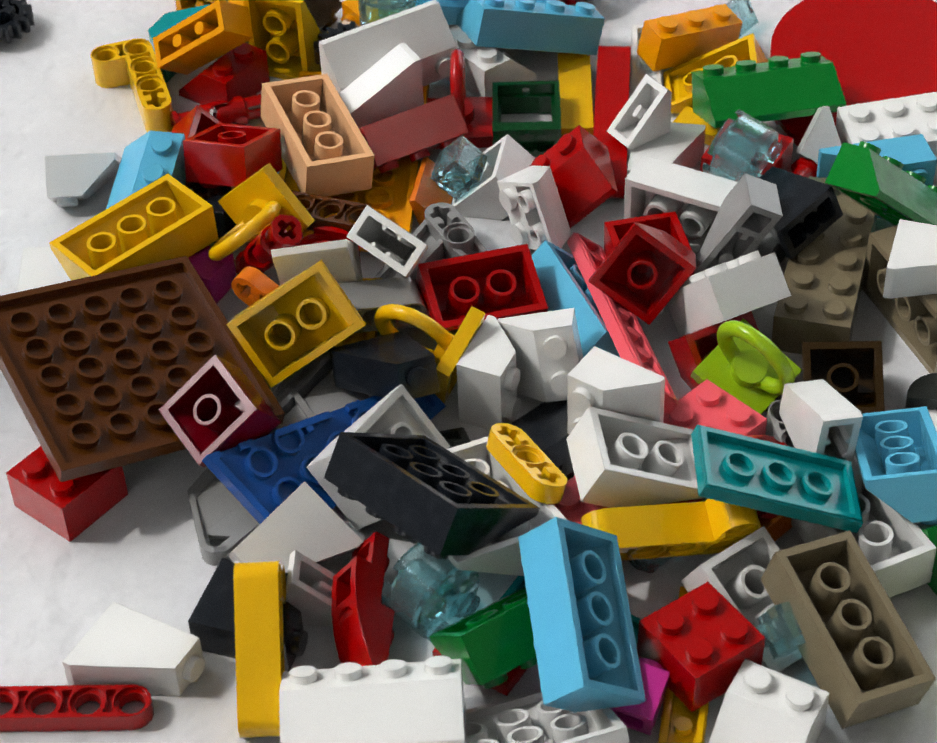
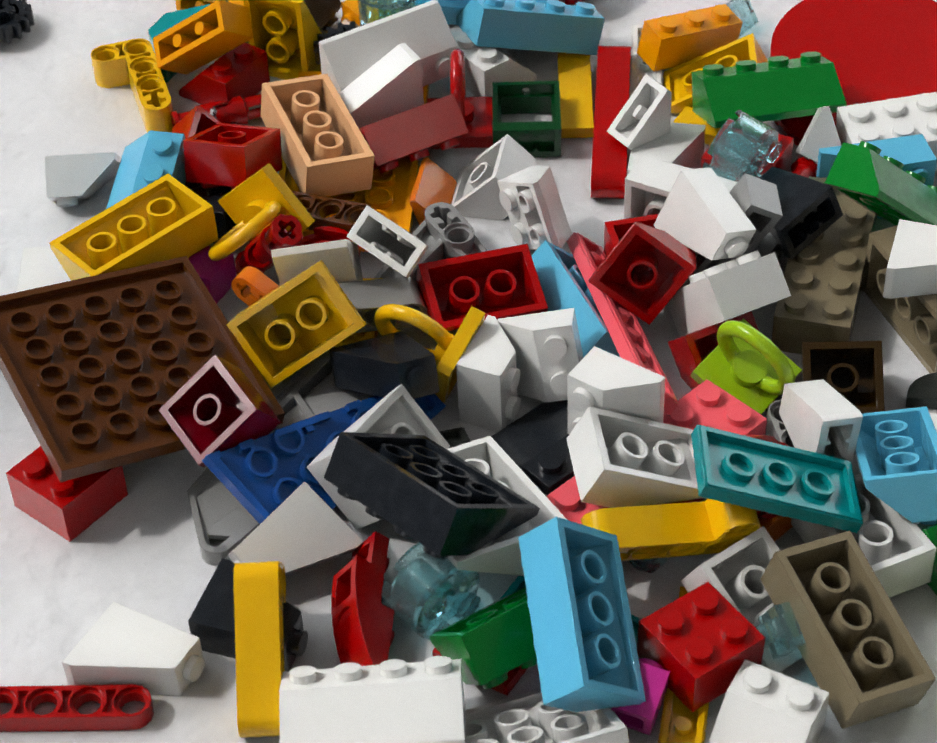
white slope [286,550,335,626] -> none
clear light blue brick [431,135,487,200] -> none
yellow beam [486,423,567,504] -> none
red slope [528,125,617,229] -> none
none -> white slope [654,167,757,261]

